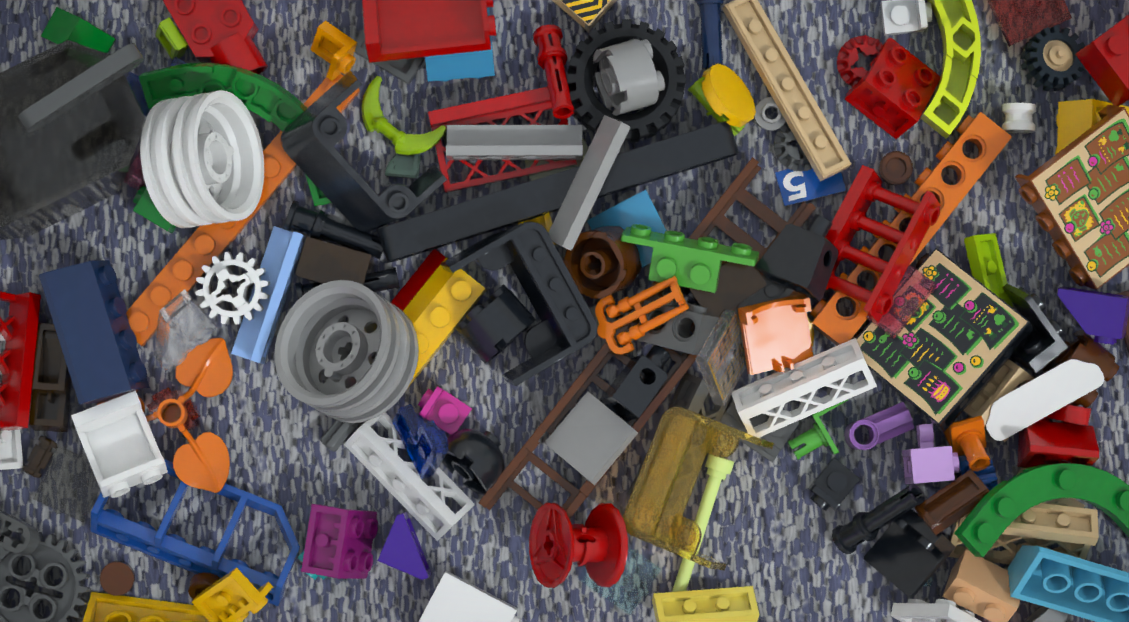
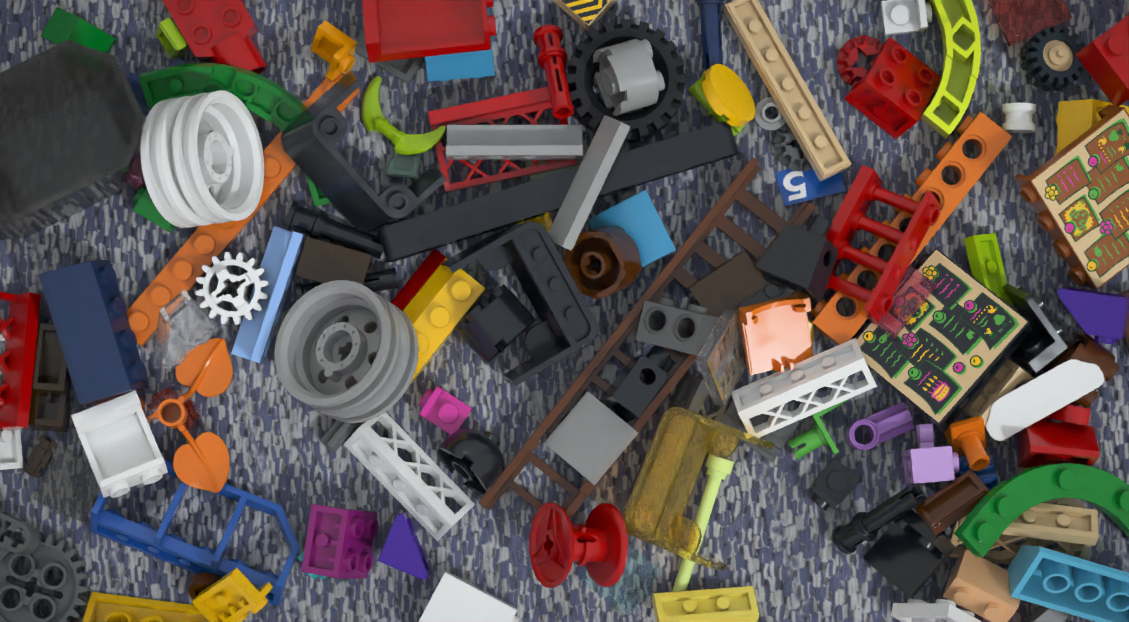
dark grey beam [18,43,144,133] -> none
reddish brown tile [100,561,135,596] -> none
clear blue plate [392,404,449,480] -> none
orange piece [595,276,689,355] -> none
bright green bracket [620,224,759,293] -> none
reddish brown tile [878,151,913,185] -> none

